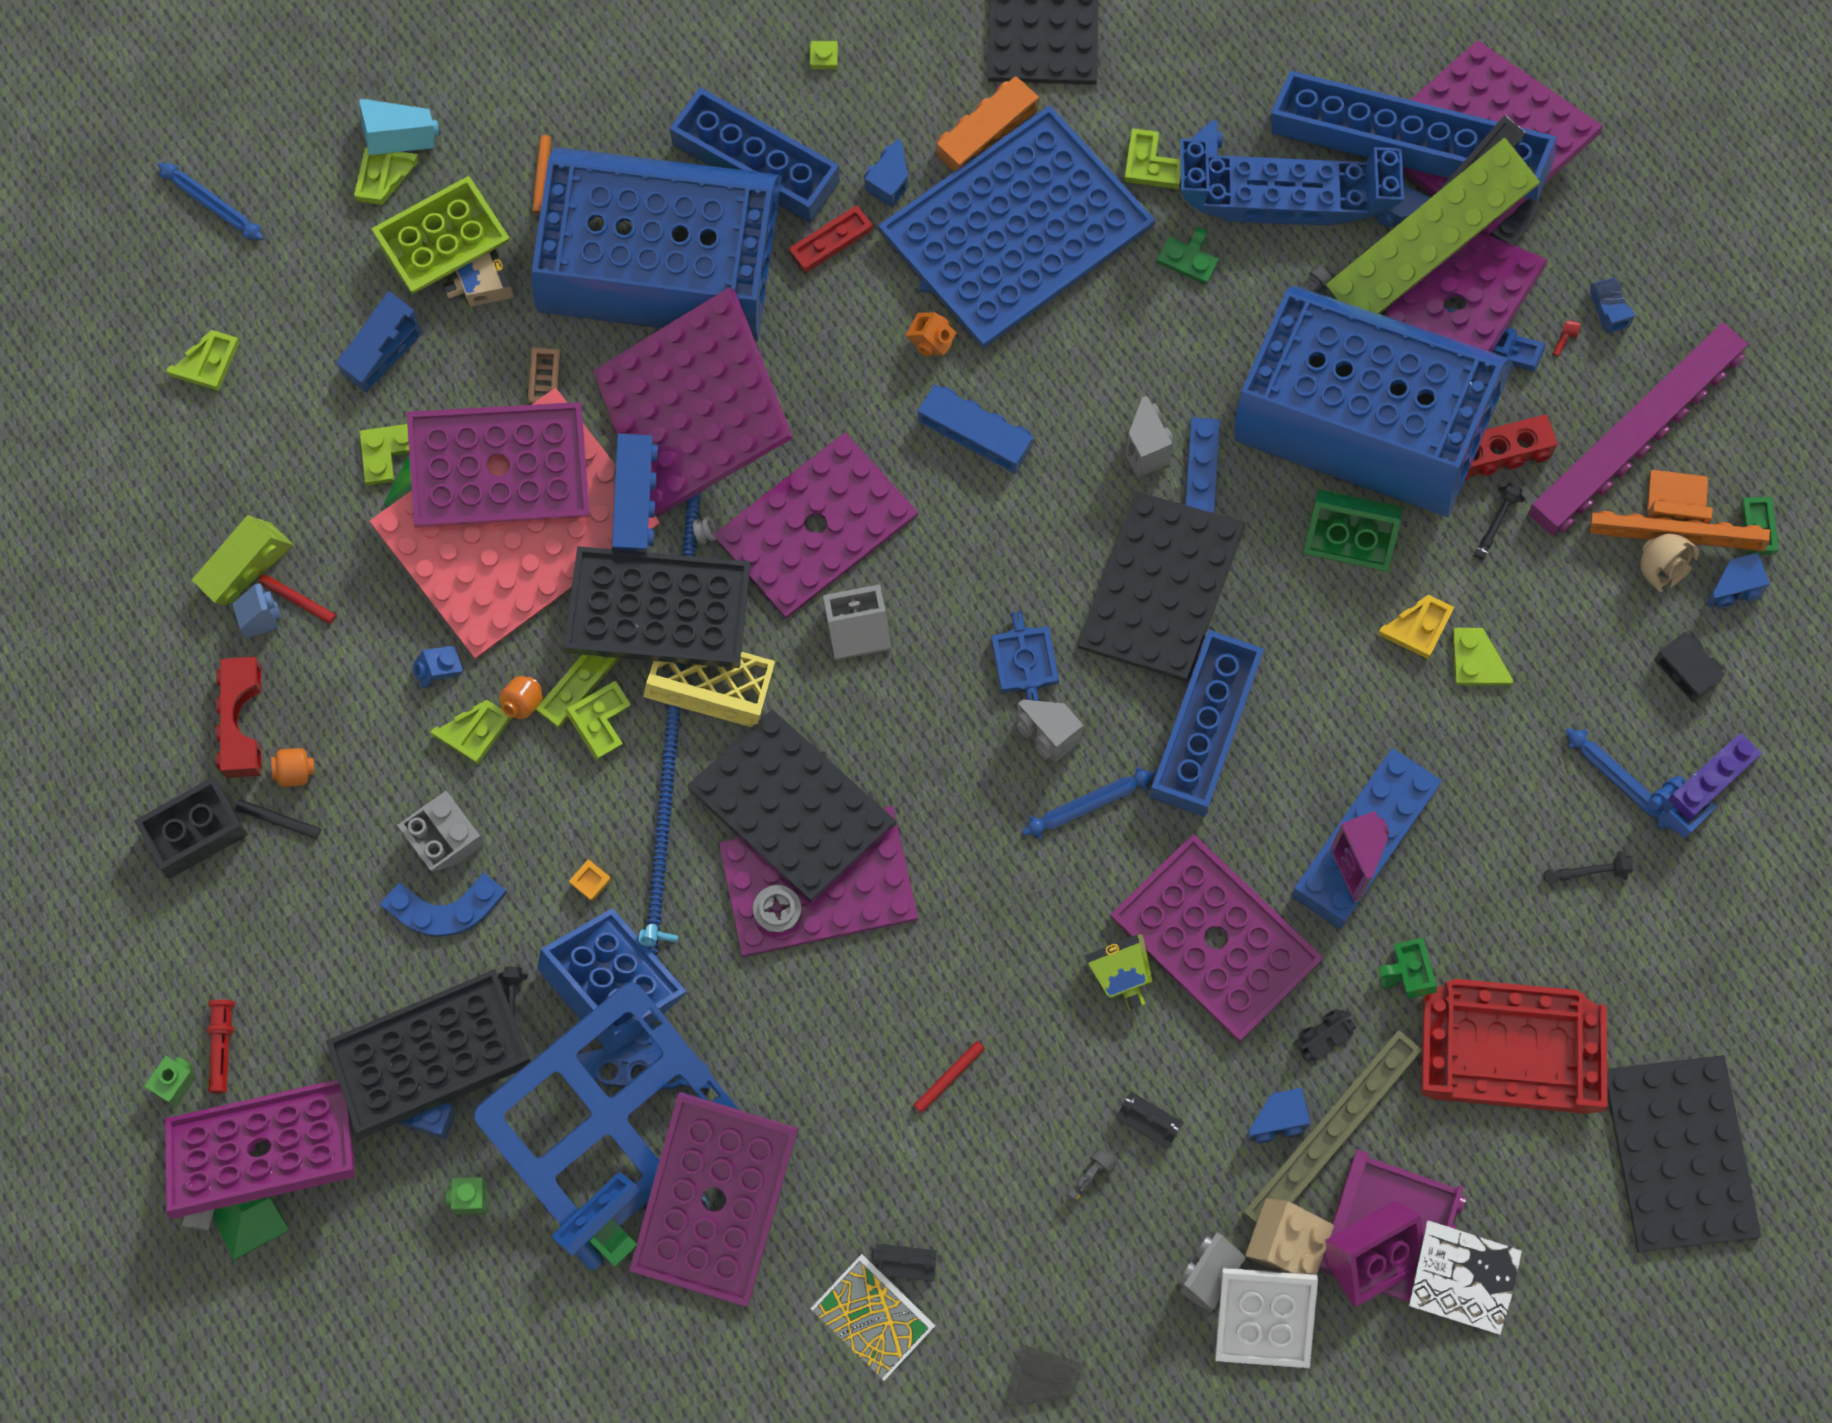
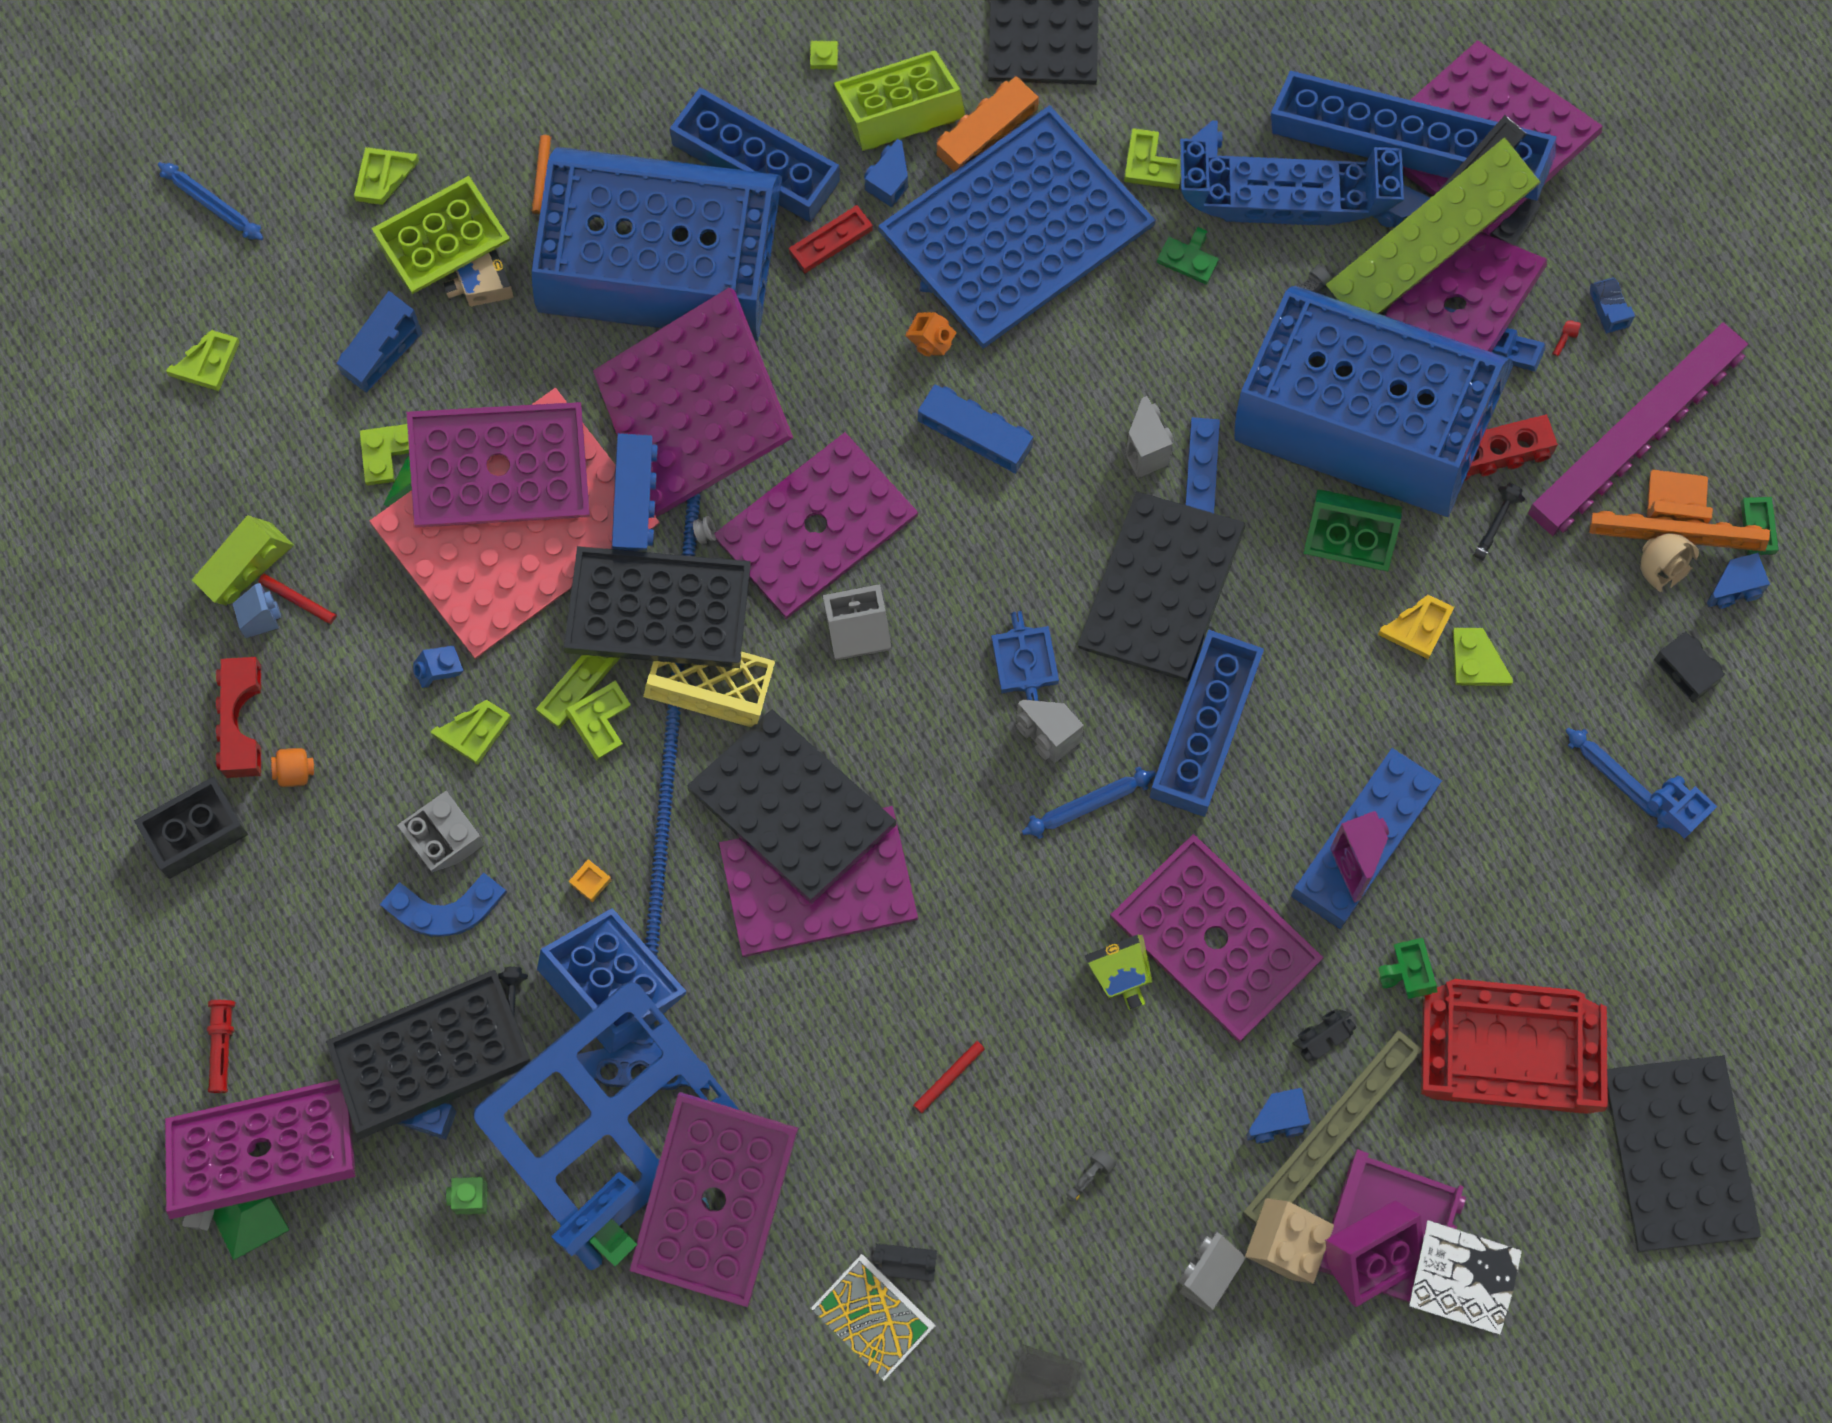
bright green brick [144,1056,197,1107] -> none
black bar [235,799,322,839] -> none
medium azure slope [359,99,439,155] -> none
orange head [499,676,543,719] -> none
medium nougat slope [528,347,562,404] -> none
medium azure hand [639,924,678,947] -> none
light grey gear [753,885,801,933] -> none
black hinge [1115,1092,1184,1149] -> none
white plate [1215,1268,1318,1368] -> none
black piece [1544,851,1633,884] -> none
dark purple plate [1668,733,1762,821] -> none
none -> lime slope [834,50,965,151]

